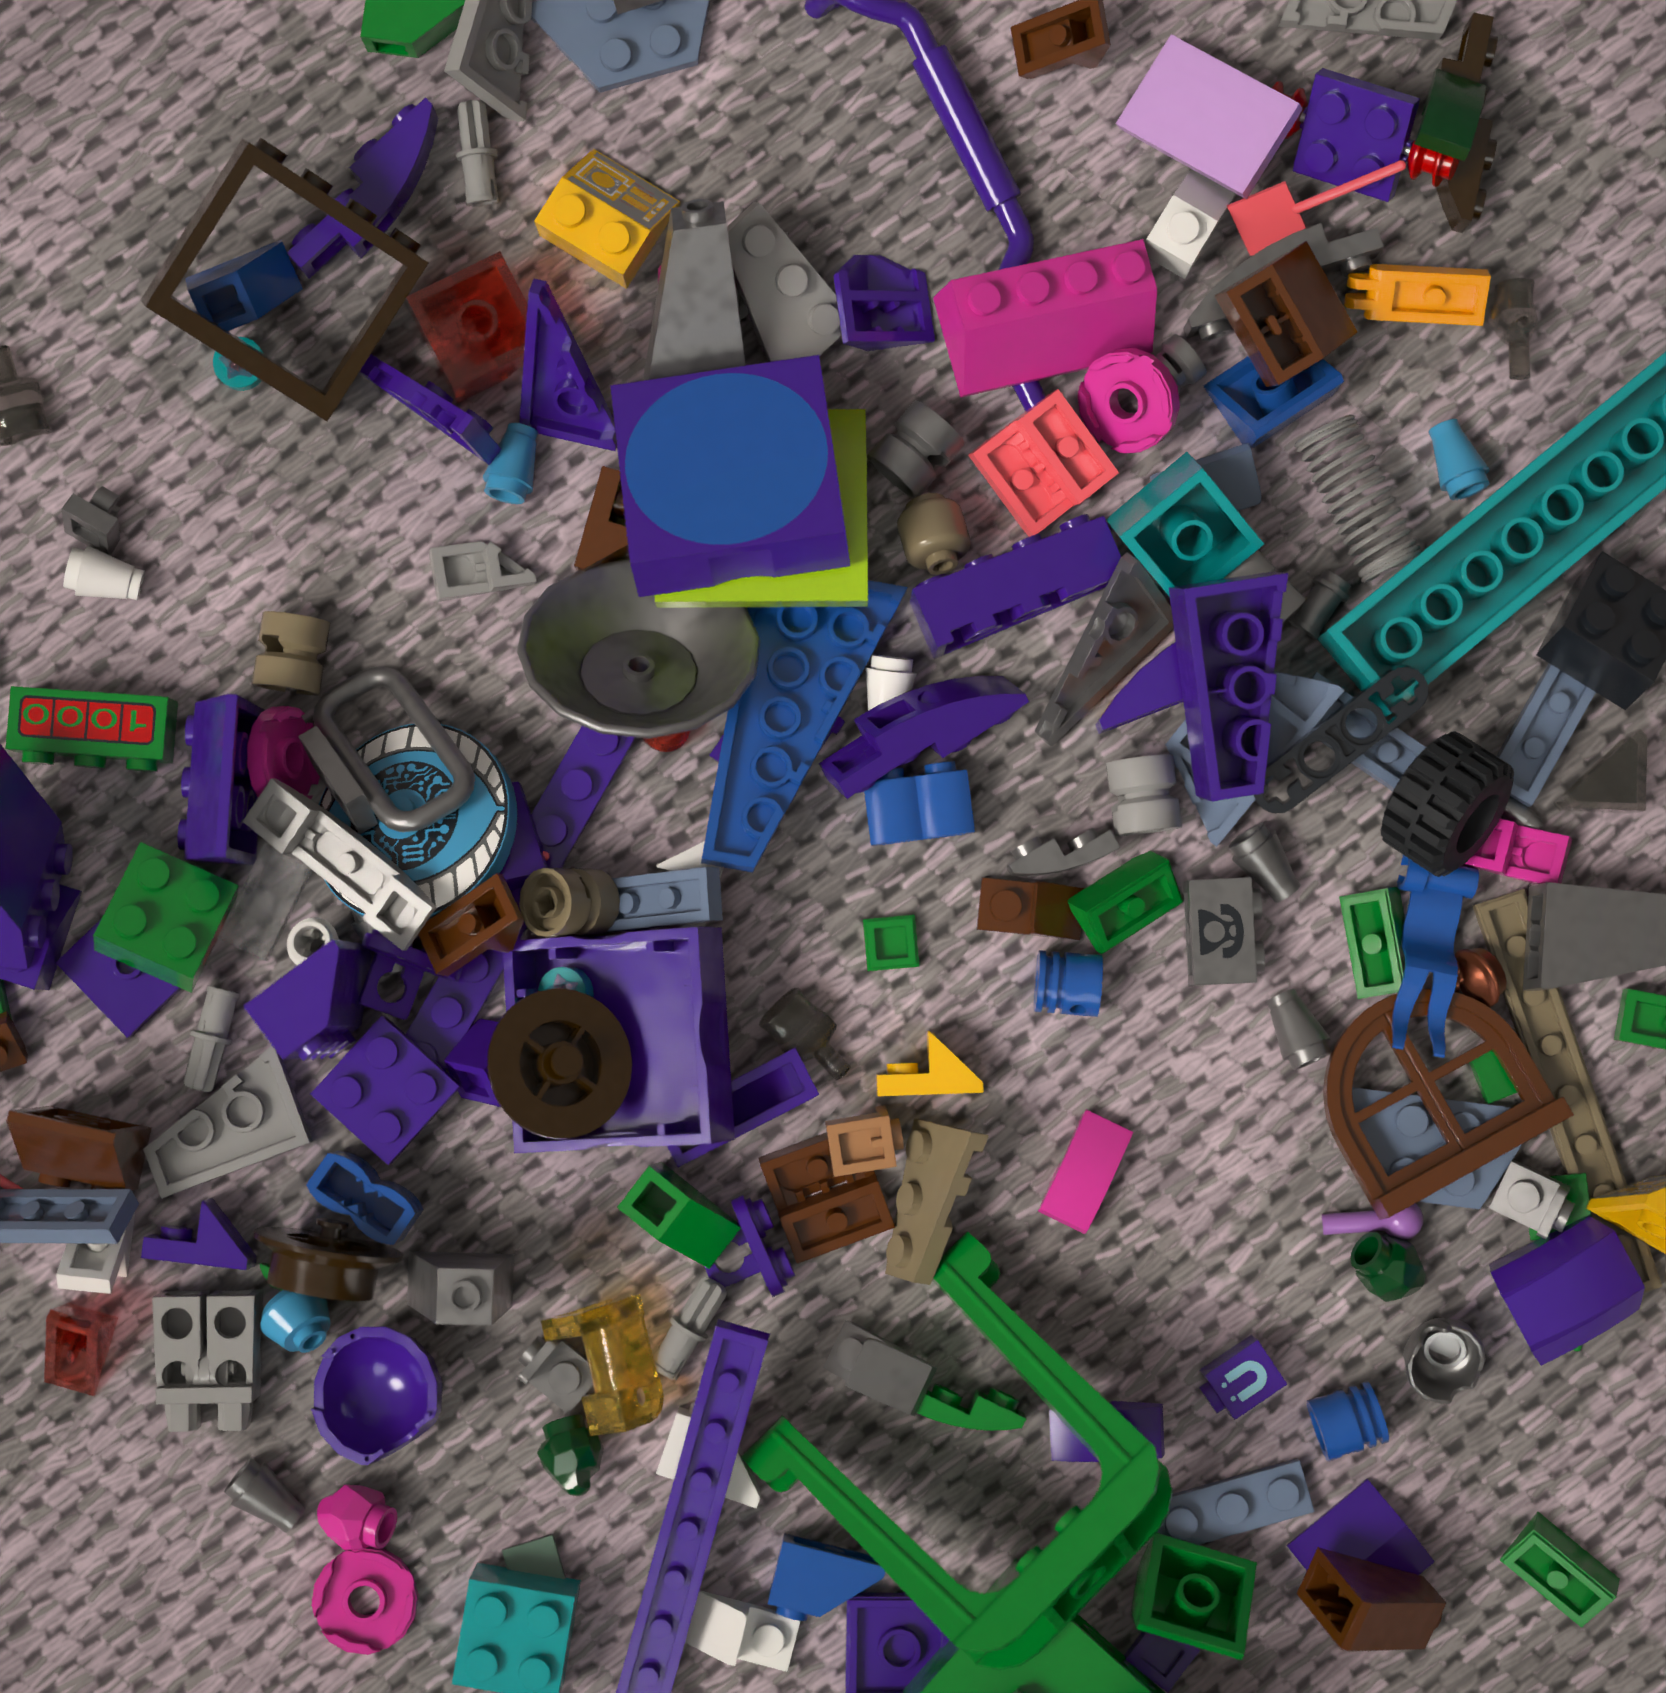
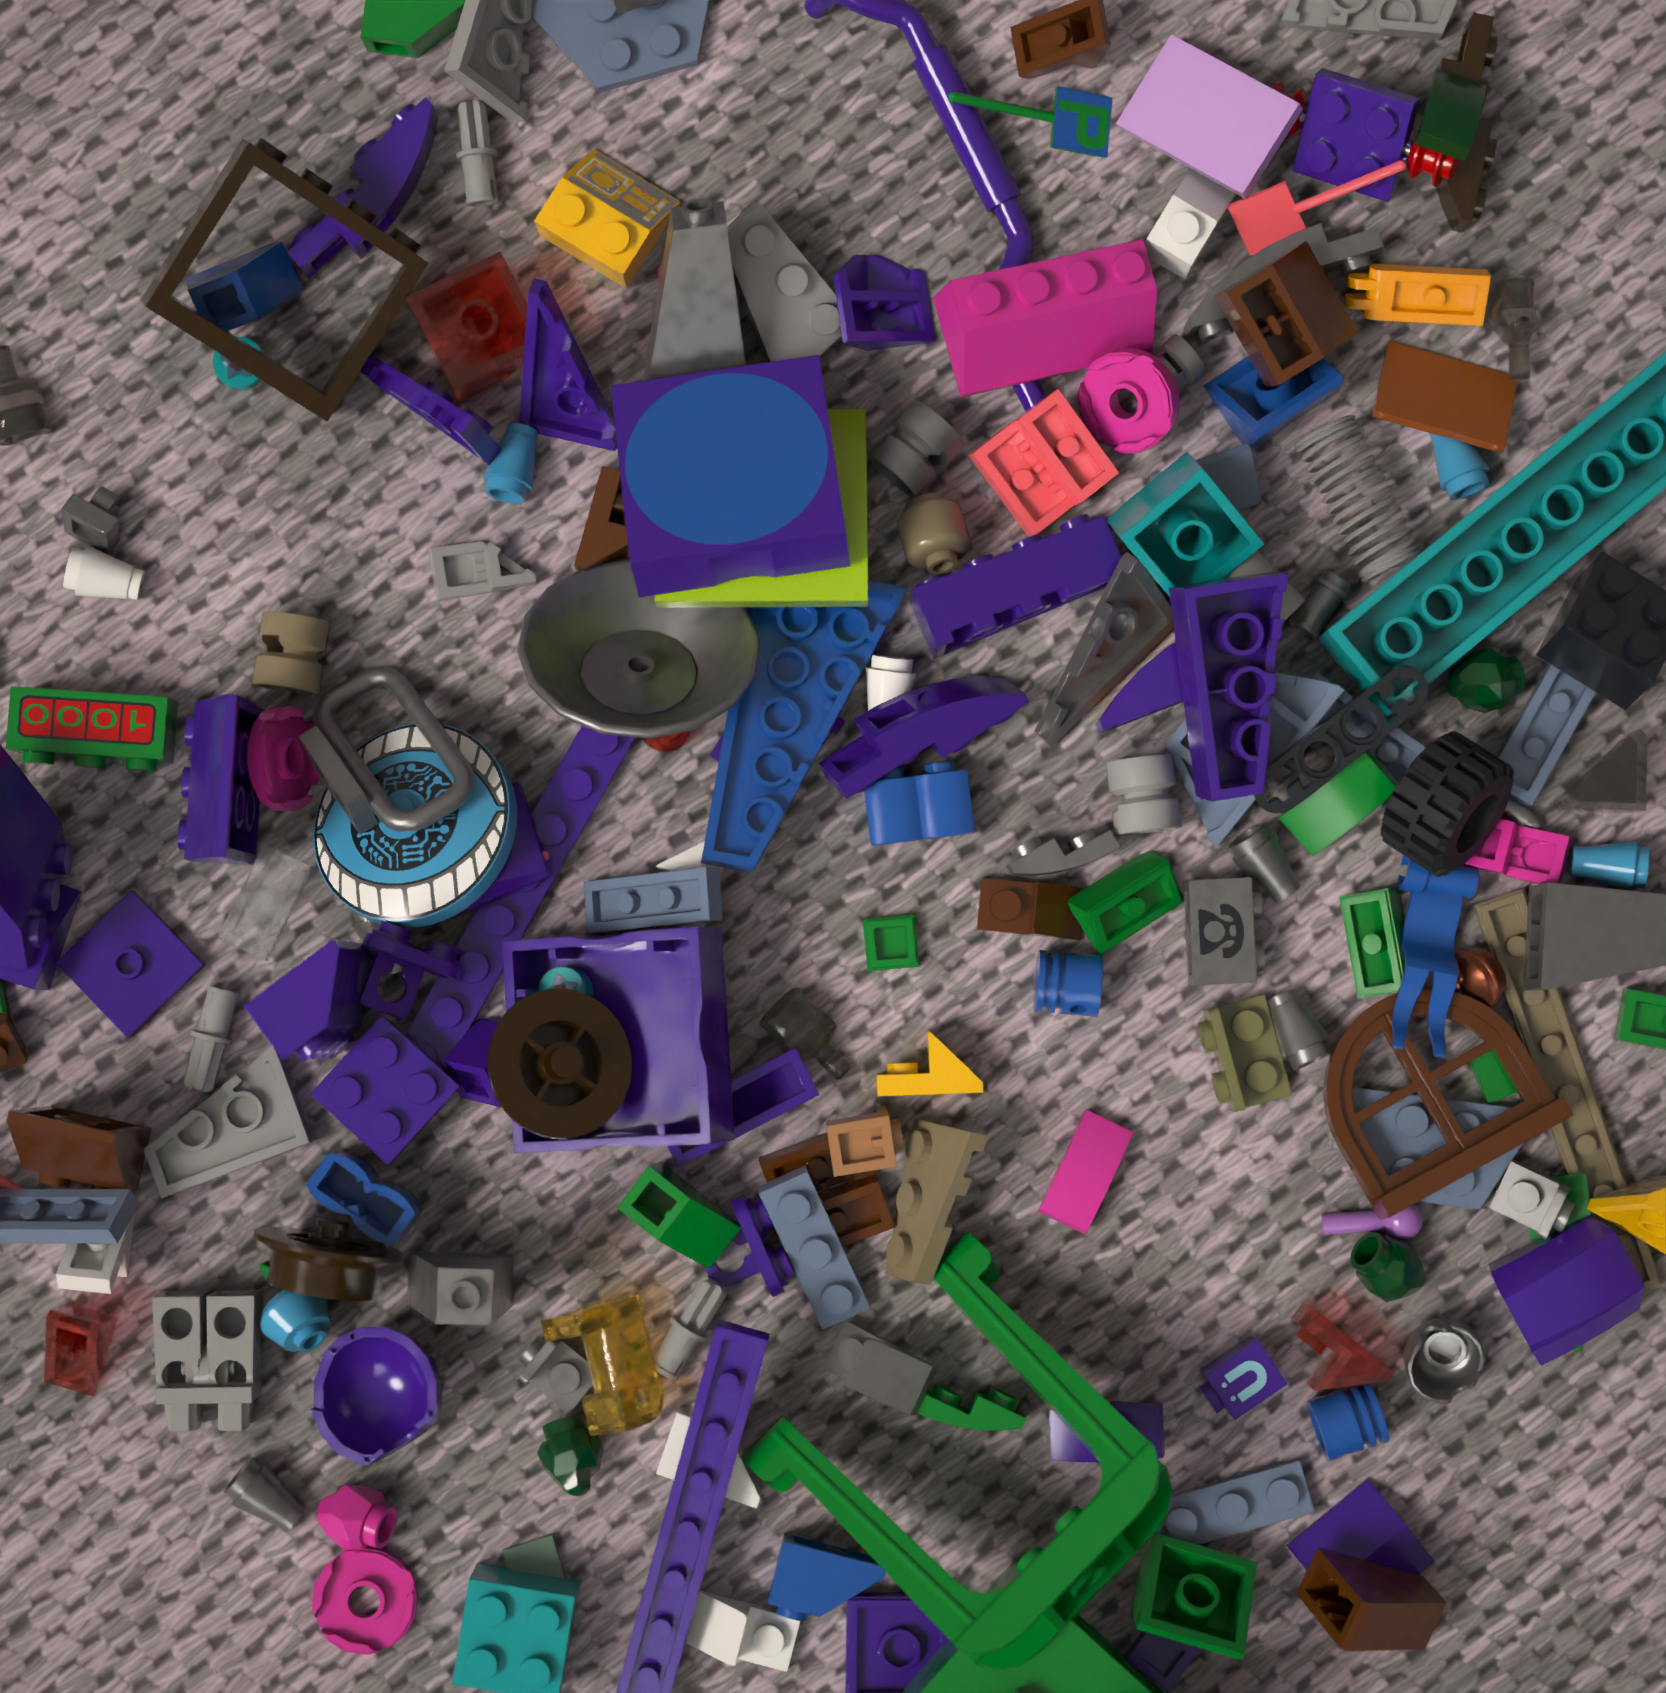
green brick [93,842,239,993] -> none
dark purple slope [141,1198,257,1270] -> none
light grey slope [242,779,436,951] -> none
white cone [287,918,339,965] -> none
reddish brown slope [418,873,524,977] -> none
dark tan wheel [519,868,620,937] -> none
green slope [1499,1512,1620,1628] -> none
none -> sand blue plate [757,1165,870,1329]
none -> piece [948,86,1113,158]
none -> olive bracket [1197,994,1292,1112]
none -> green slope [1279,749,1398,856]
none -> clear red slope [1291,1302,1394,1390]
none -> dark orange piece [1372,340,1518,453]
none -> dark green rock [1446,648,1525,713]
none -> dark azure cone [1570,841,1649,891]

